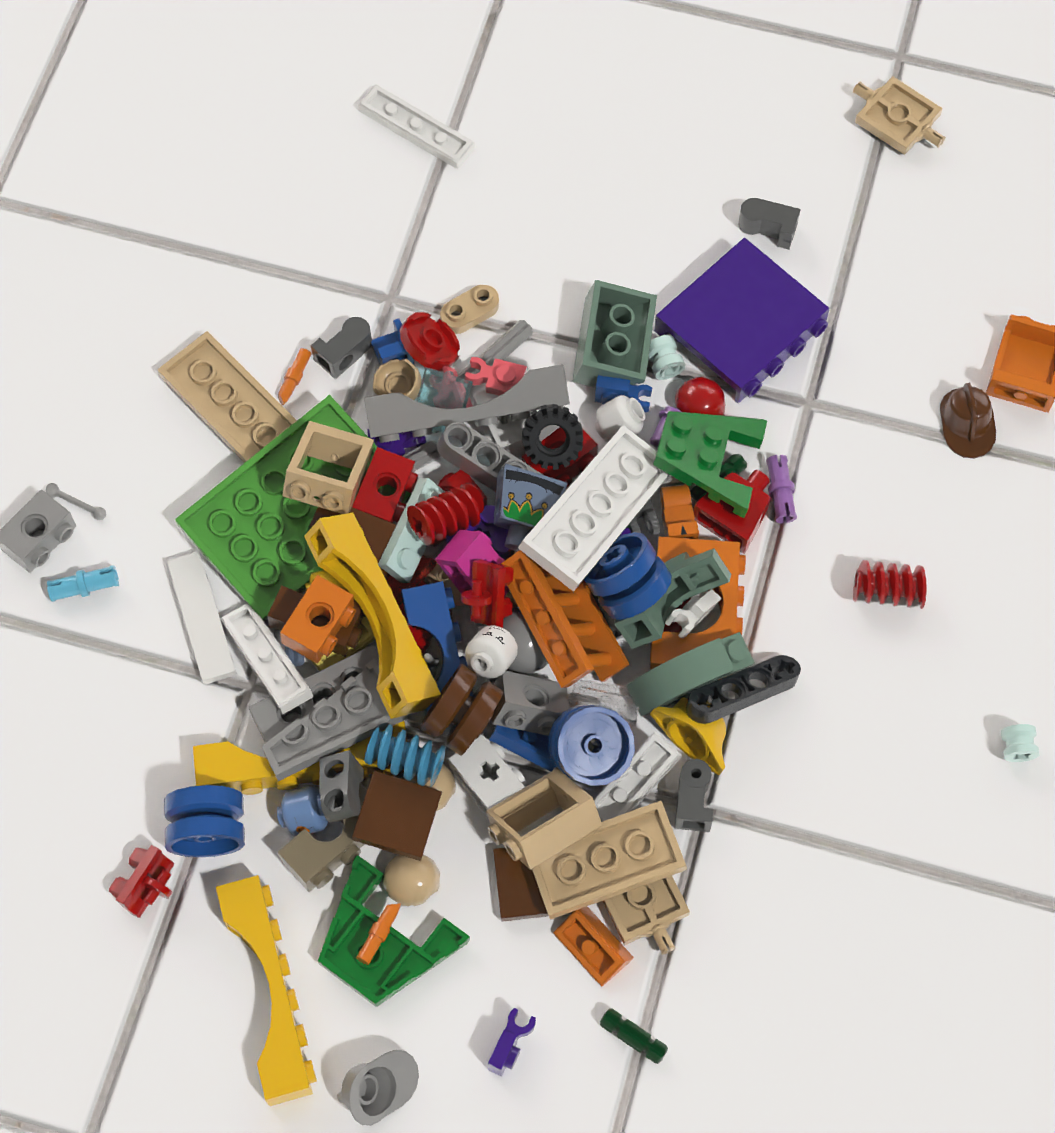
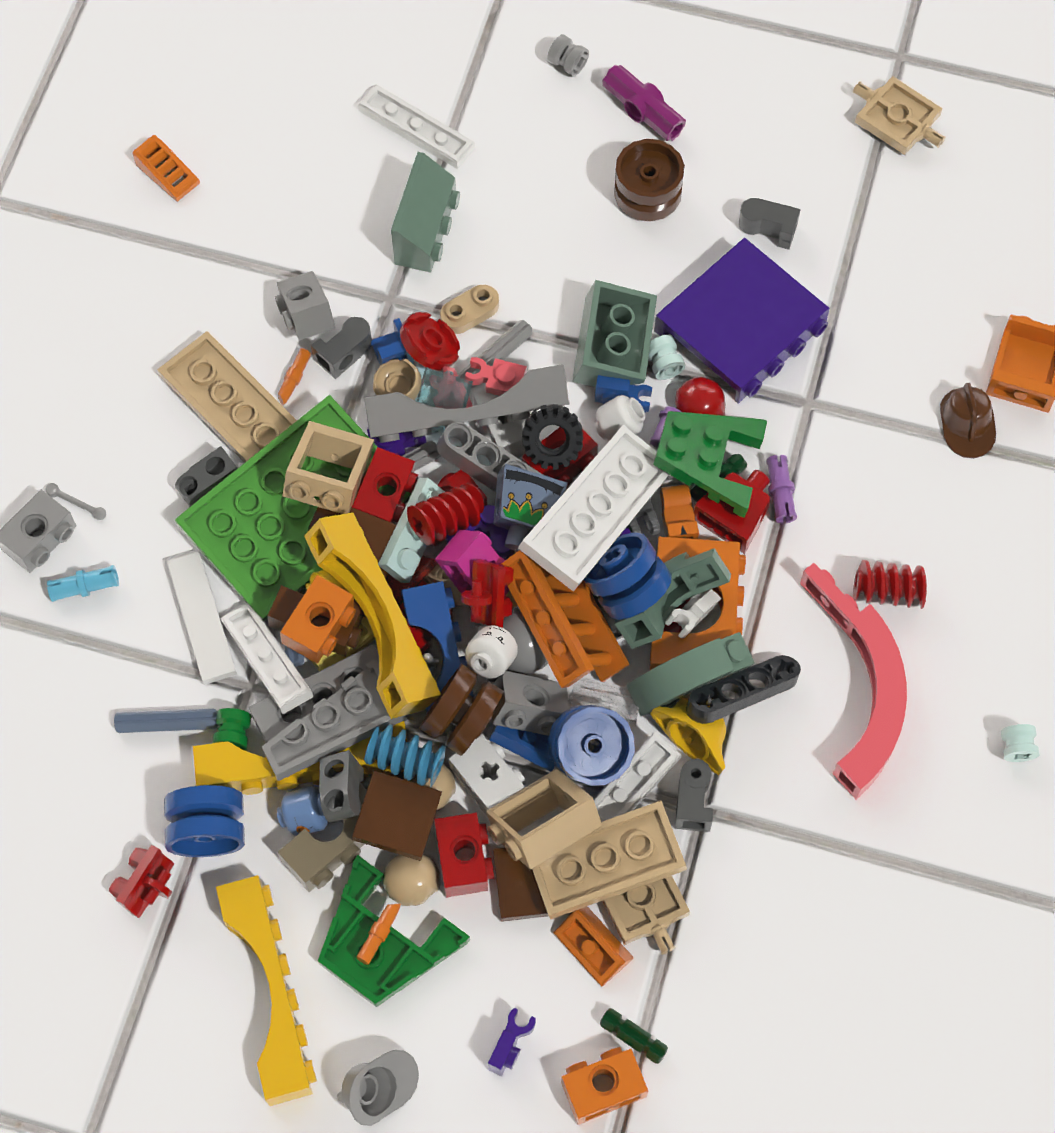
none -> sand blue axle [114,708,218,733]
none -> orange slope [133,135,200,202]
none -> dark grey leg [175,446,238,507]
none -> green wheel [212,708,252,751]
none -> light grey brick [275,271,336,341]
none -> sand green slope [391,152,460,273]
none -> red brick [434,812,494,898]
none -> light grey wheel [547,34,589,76]
none -> orange brick [561,1047,649,1125]
none -> magenta piece [602,64,686,141]
none -> reddish brown wheel [614,139,685,221]
none -> coral arch [800,563,907,800]

